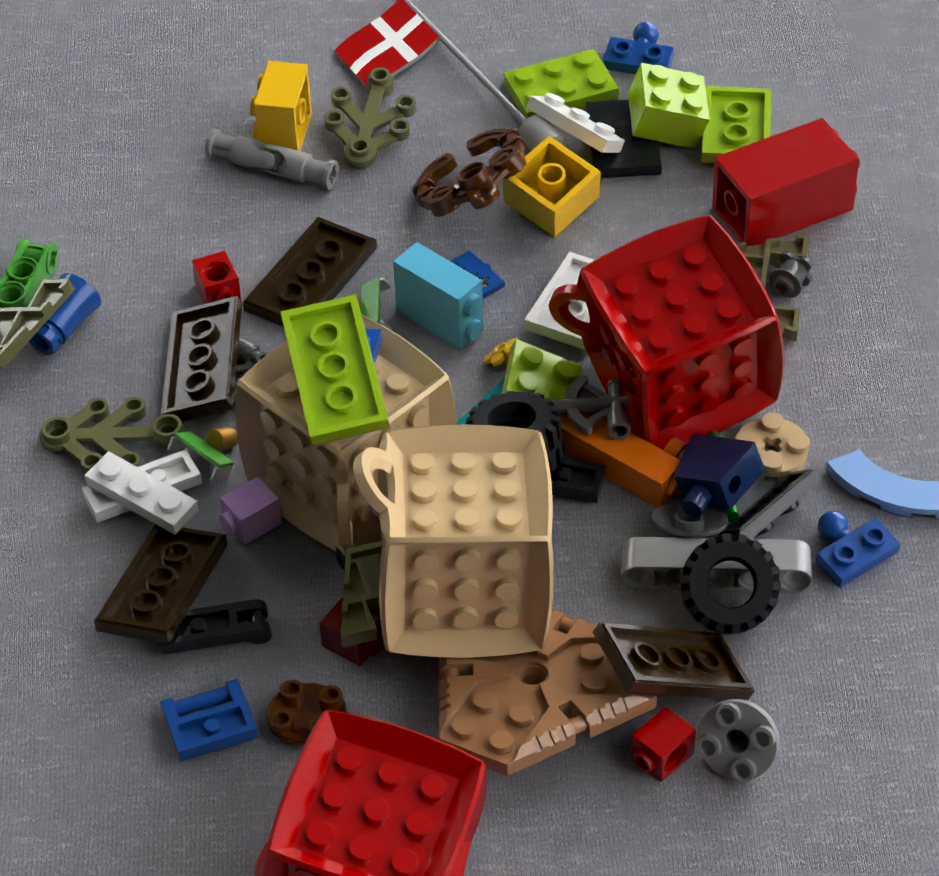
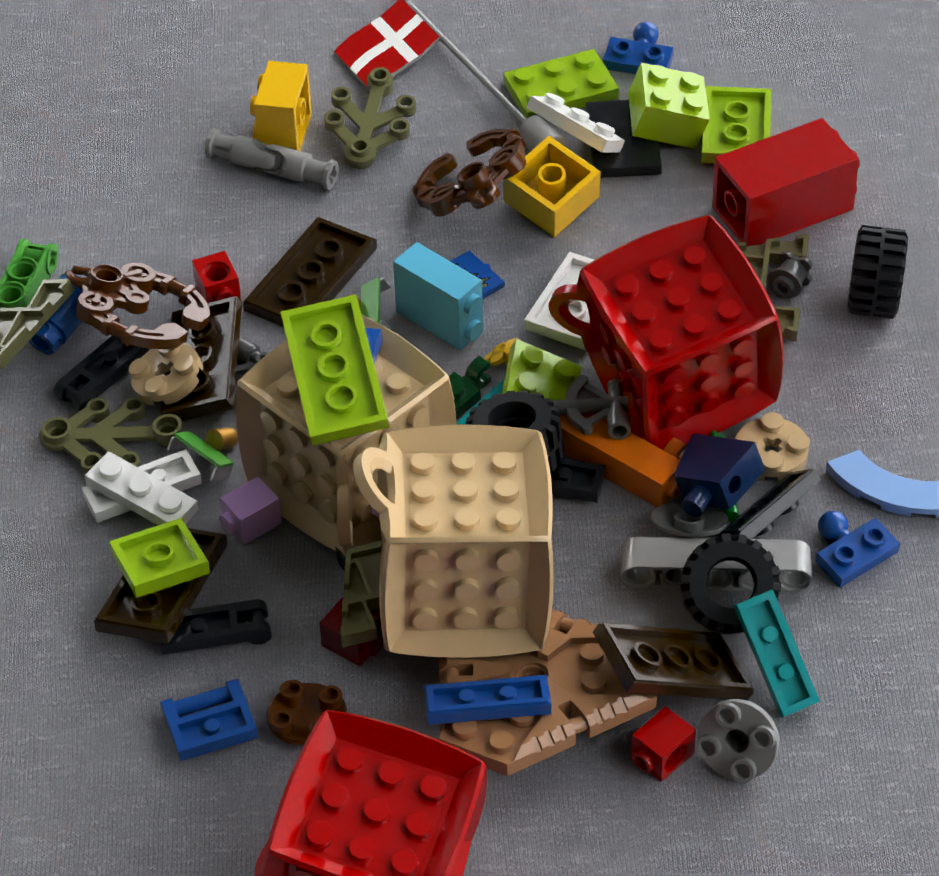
none -> black plate [54,336,149,411]
none -> reddish brown piece [65,262,210,349]
none -> lime plate [109,518,210,598]
none -> tan plate [129,343,203,406]
none -> blue tile [424,675,552,725]
none -> dark green plate [449,355,491,420]
none -> teal plate [733,589,820,717]
none -> black tyre [847,225,908,319]

